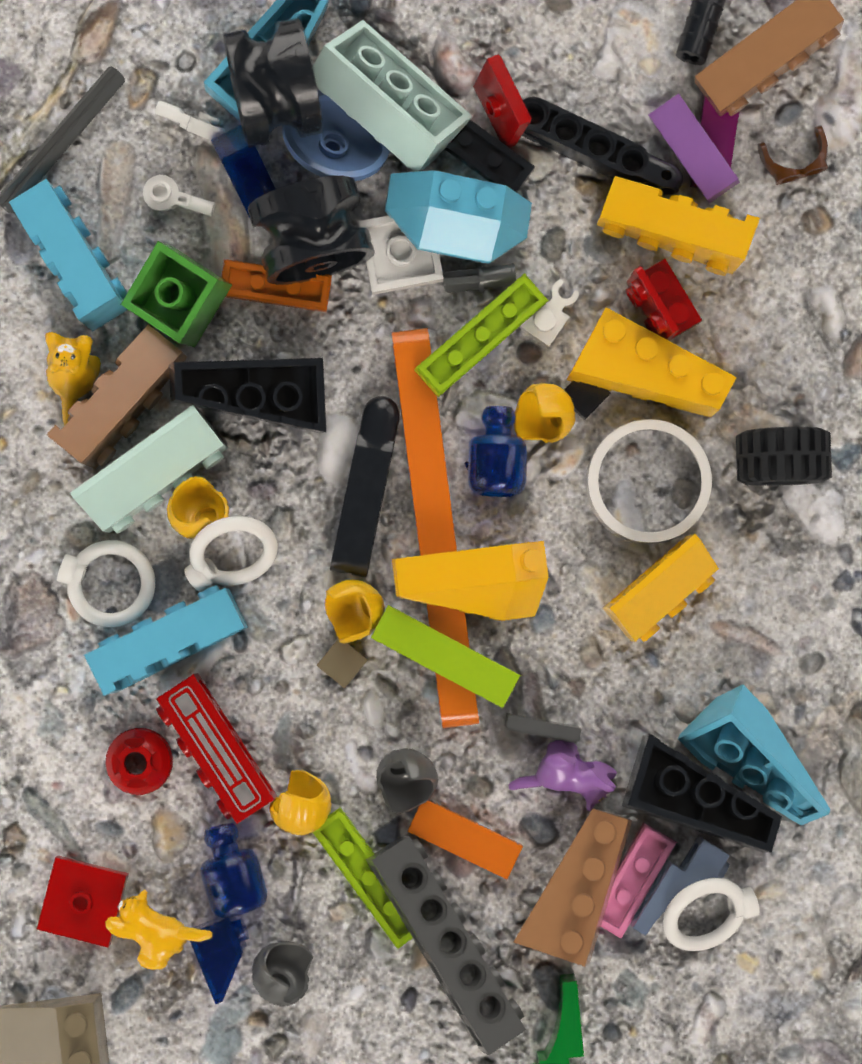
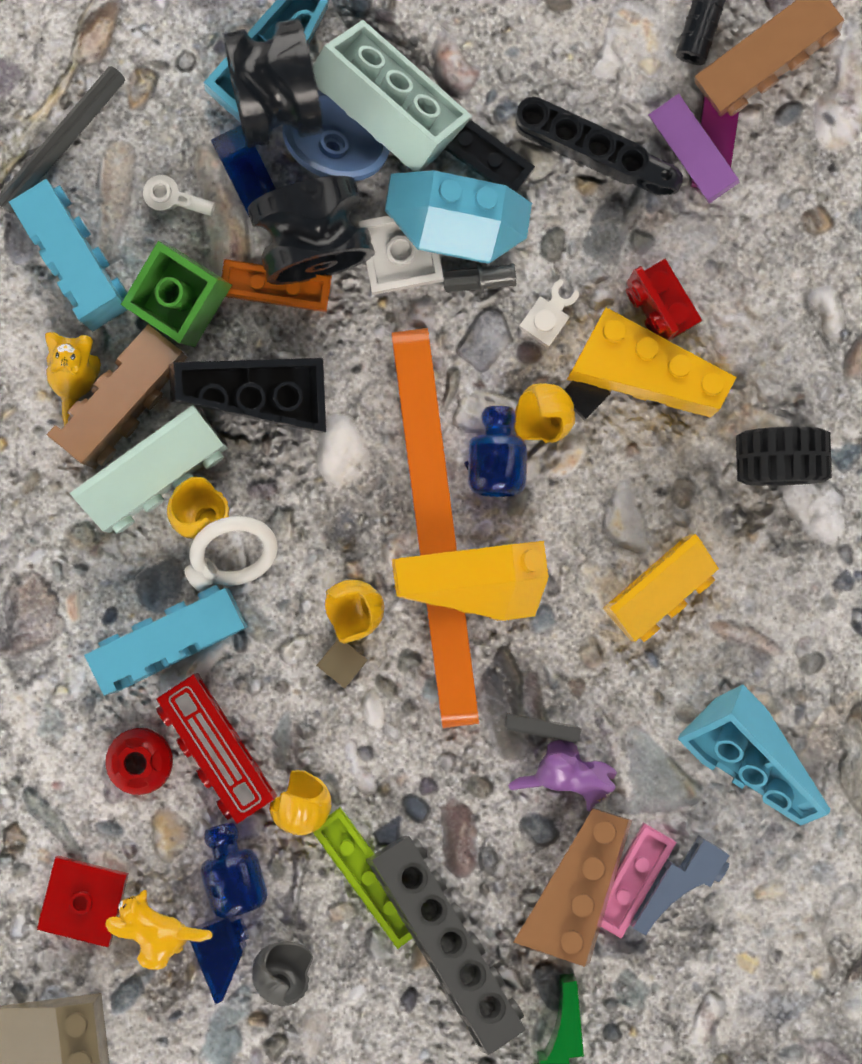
white piece [57,540,155,628] -> none
white plate [155,101,225,142] -> none
black piece [330,396,400,578] -> none
lime tile [371,605,520,708] -> none
dark grey hair [376,748,439,814] -> none
orange tile [407,800,523,880] -> none
lime tile [414,273,548,397] -> none
red plate [473,54,532,148] -> none
white piece [586,419,712,544] -> none
yellow wedge [597,176,760,276] -> none
black wedge [622,733,782,853] -> none
white piece [663,878,759,951] -> none
reddish brown cap [757,126,828,185] -> none

